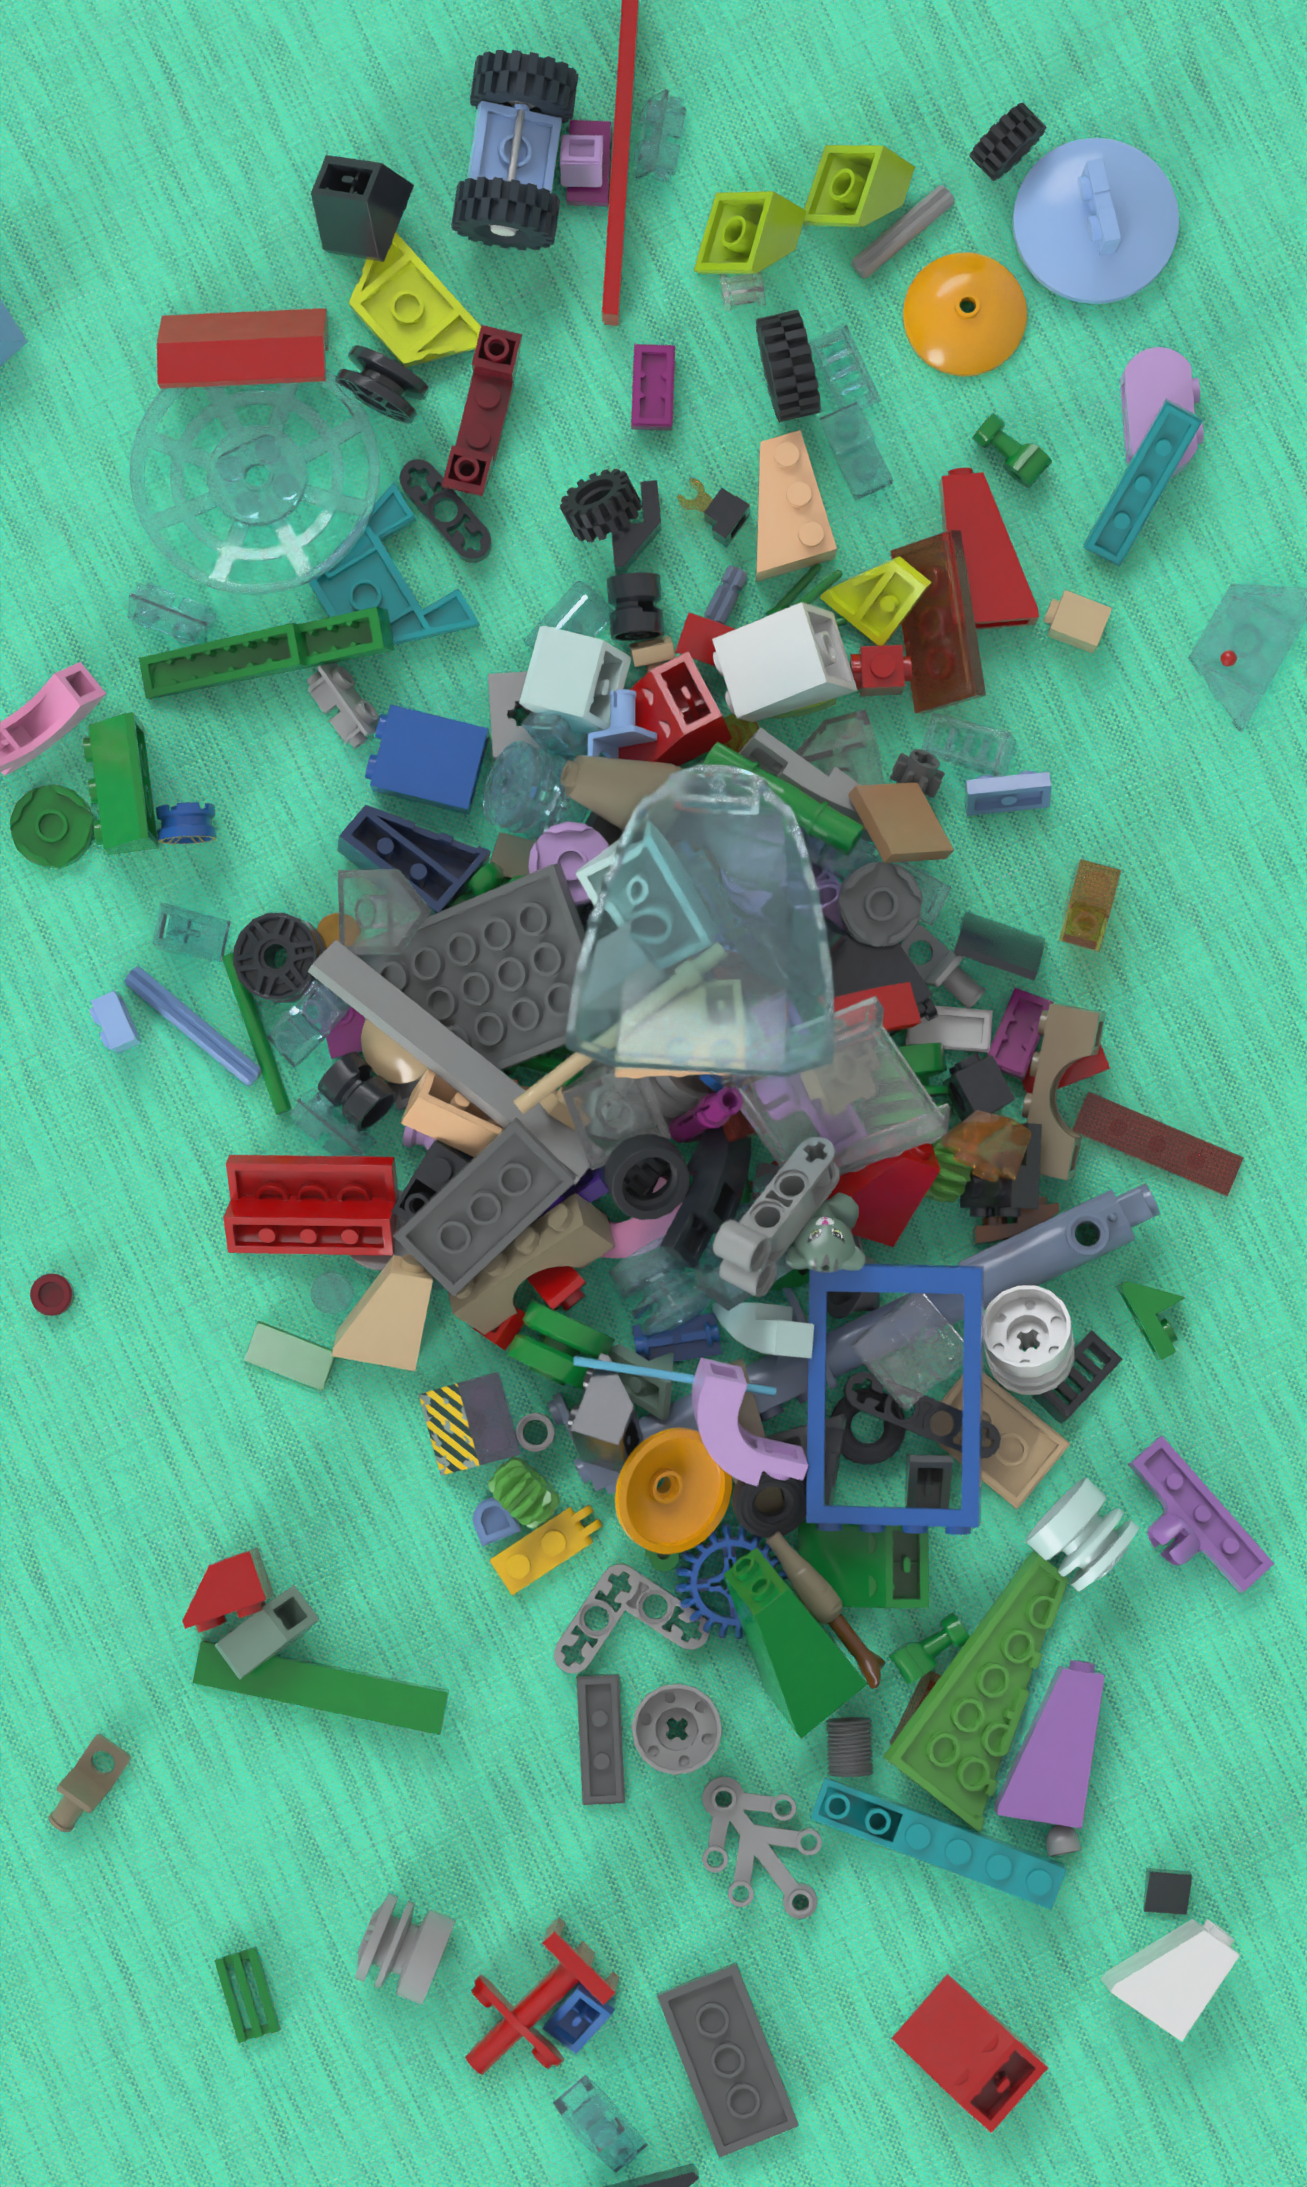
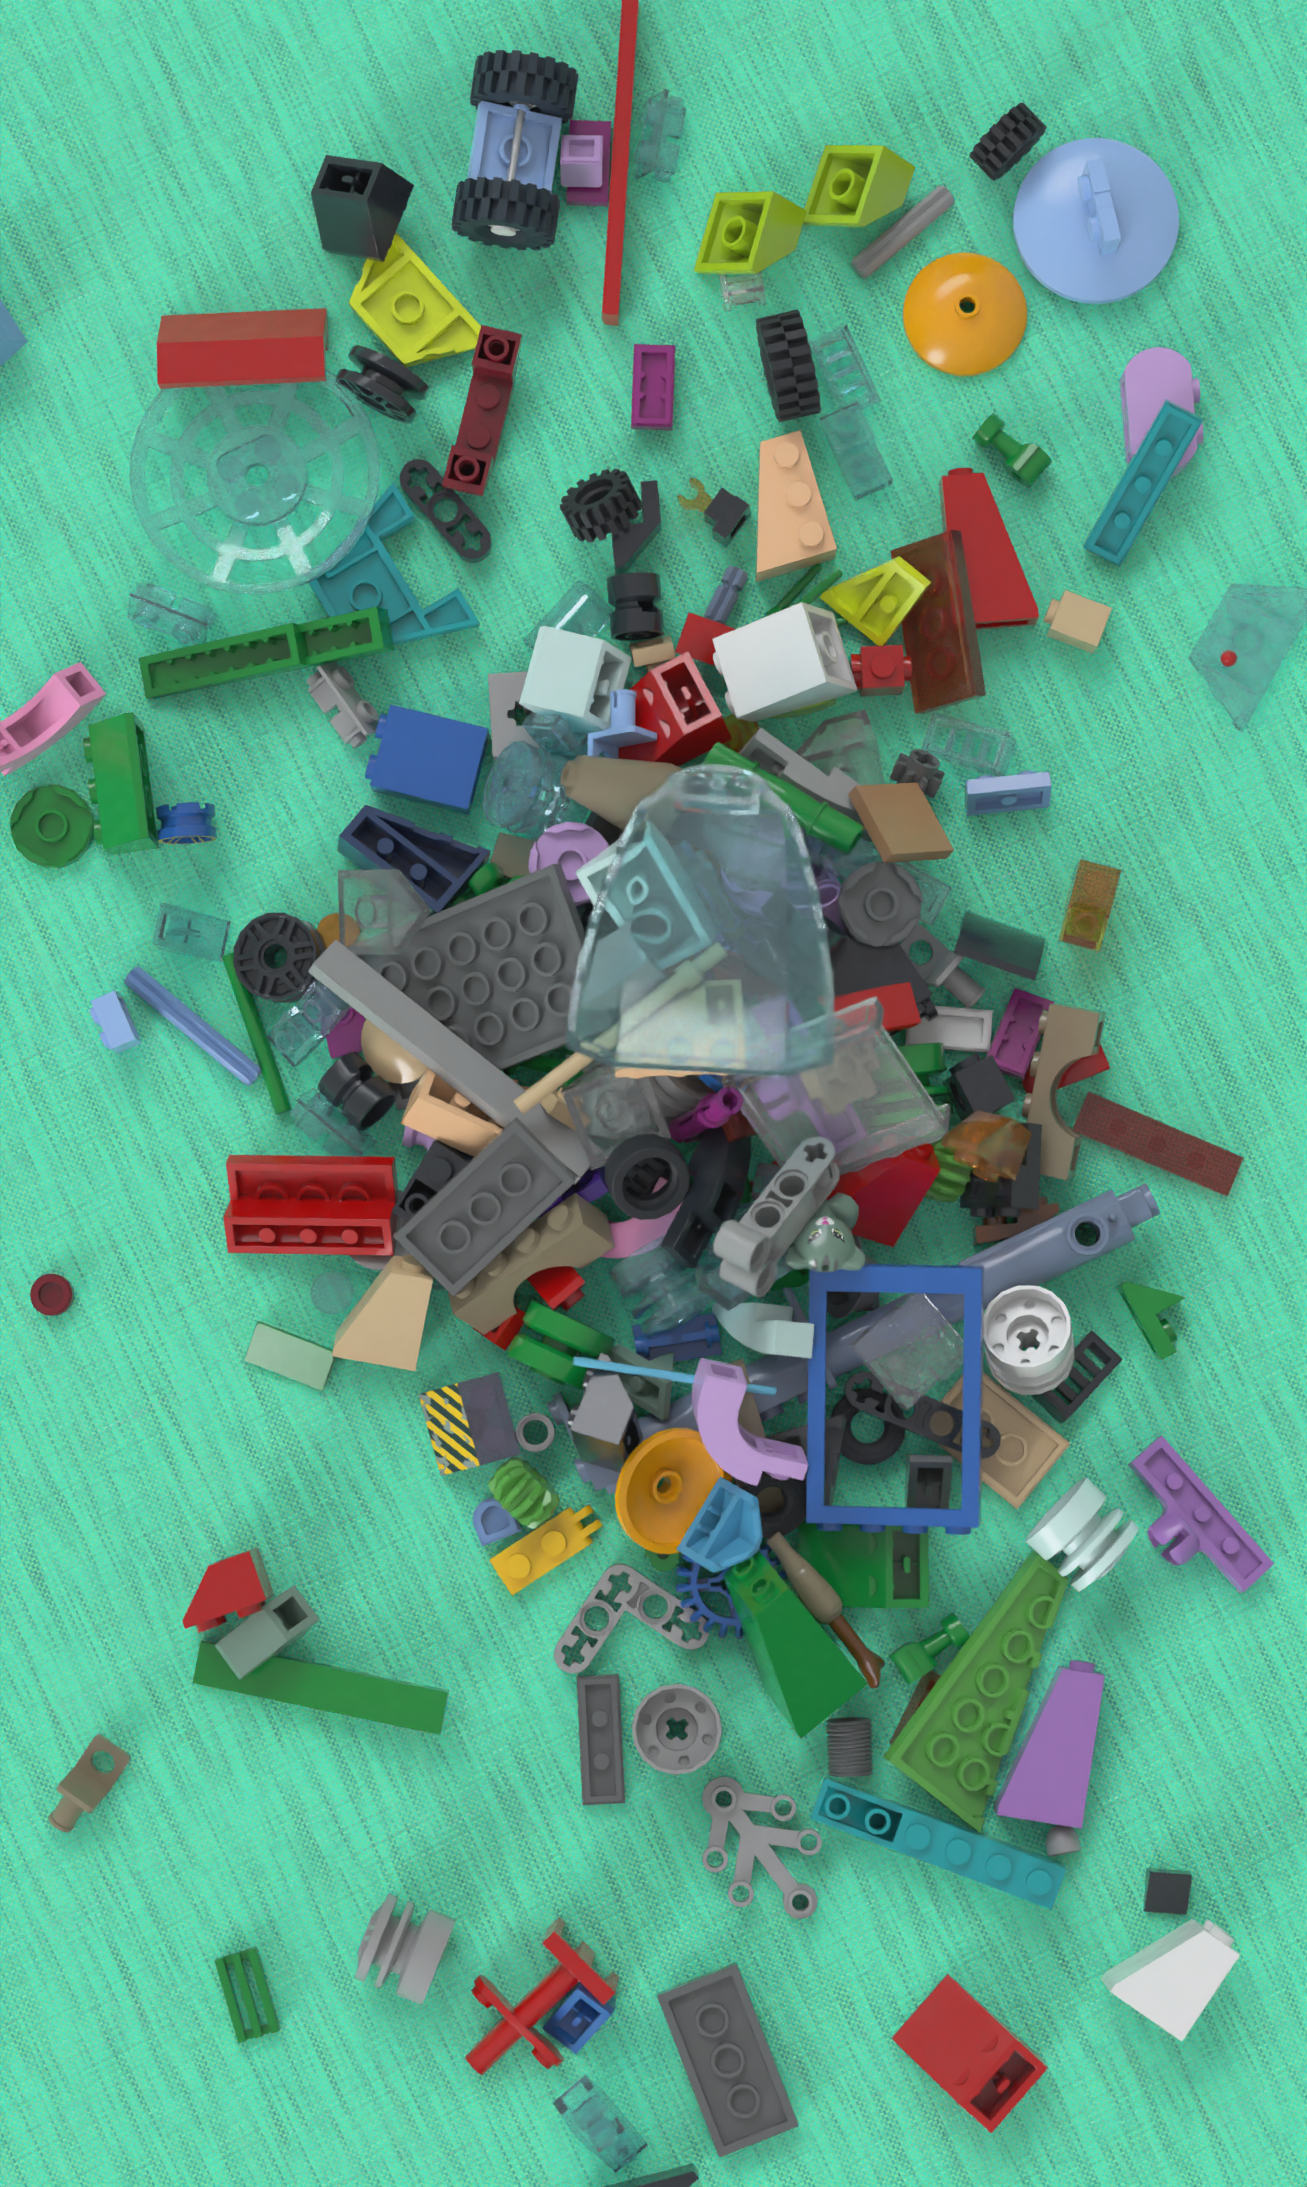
none -> dark azure slope [676,1476,763,1573]

